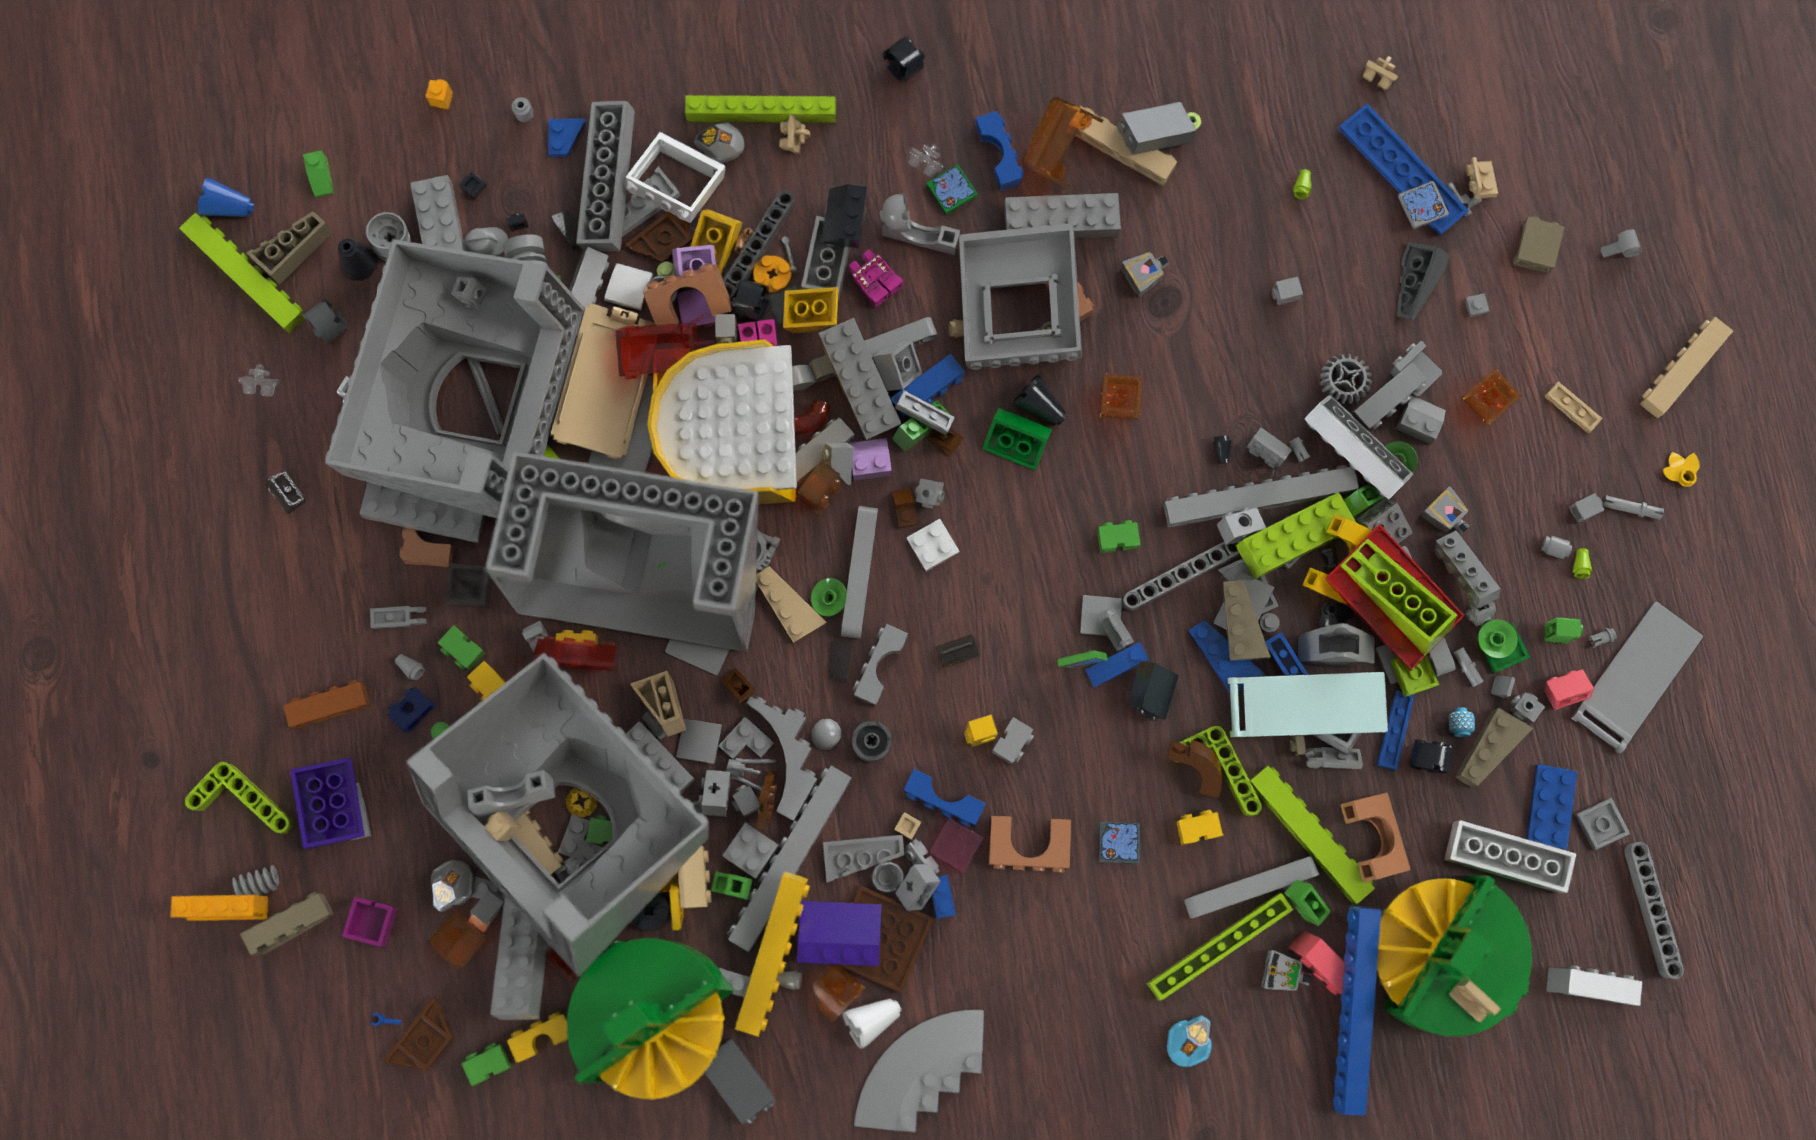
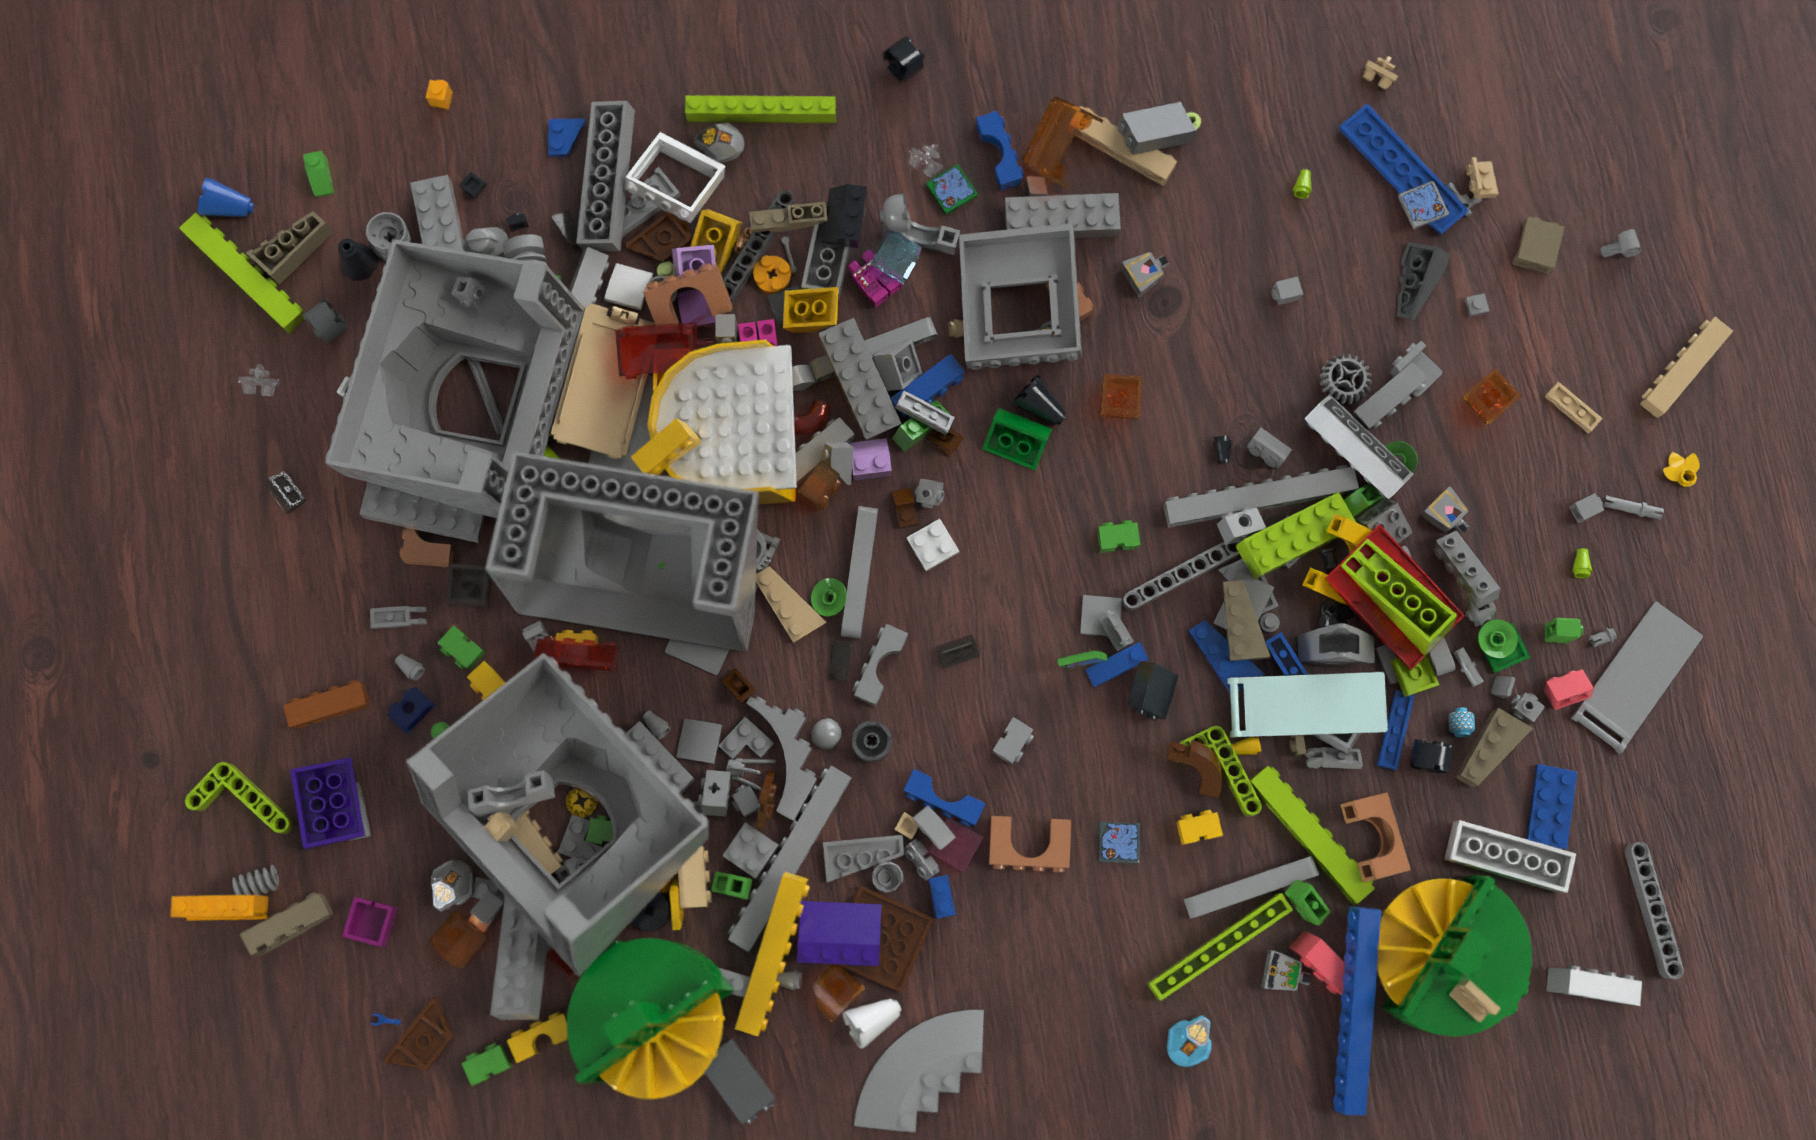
light grey brick [512,97,533,122] -> none
tan wedge [630,671,686,736] -> none
black brick [731,280,769,322] -> none
tan hips [779,115,810,155] -> none
light grey brick [895,864,941,911] -> none
yellow arch [964,715,998,747] -> none
light grey pin [1289,437,1310,463] -> none
light grey slope [1395,395,1446,444] -> none
light grey brick [1541,535,1572,559] -> none
light grey tile [1575,798,1630,851] -> none
none -> yellow wedge [631,418,702,475]
none -> dark tan slope [749,202,827,233]
none -> clear light blue slope [871,229,922,284]
none -> light grey slope [912,806,955,850]
none -> slope [1026,176,1048,197]
none -> yellow cone [1231,736,1262,755]

